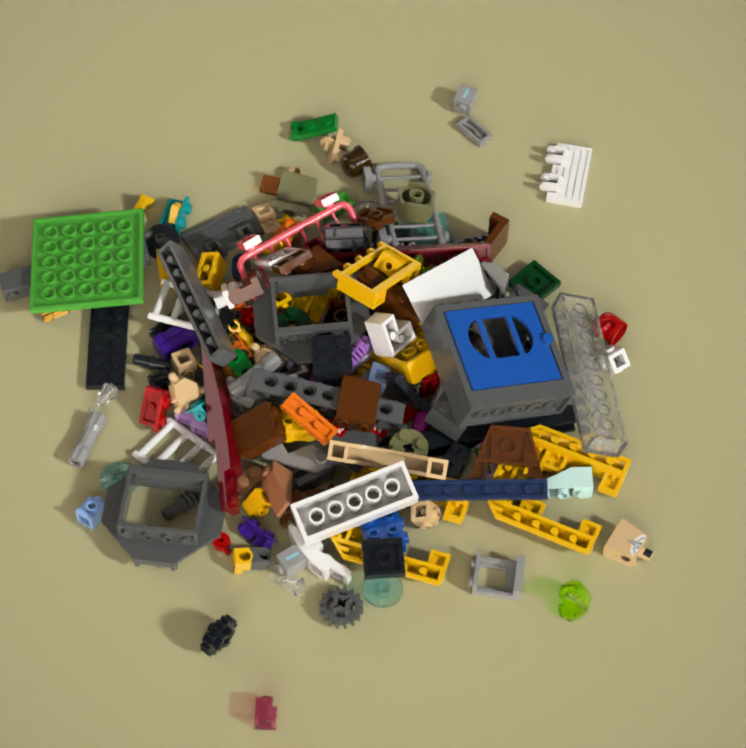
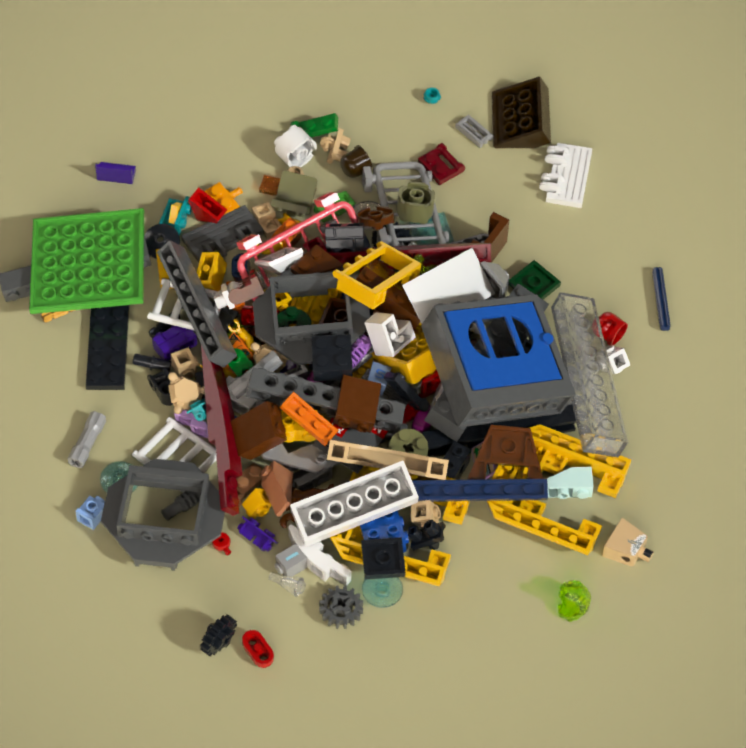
clear cone [88,383,119,413] -> none
yellow tile [134,194,155,211] -> none
red bracket [139,385,171,432] -> none
leg [232,547,272,574] -> none
clear pink brick [254,696,277,730] -> none
reddish brown plate [271,248,313,276] -> none
yellow brick [373,249,407,277] -> none
light grey brick [453,84,478,115] -> none
light grey window [469,550,526,601] -> none
none -> dark purple panel [95,162,136,184]
none -> red slope [188,187,228,223]
none -> light orange plate [205,182,243,215]
none -> red plate [242,630,274,668]
none -> white brick [274,125,317,167]
none -> black hips [408,519,446,551]
none -> dark red plate [418,143,466,186]
none -> teal plate [424,88,441,104]
none -> dark brown slope [492,76,551,148]
none -> dark blue axle [652,267,671,331]

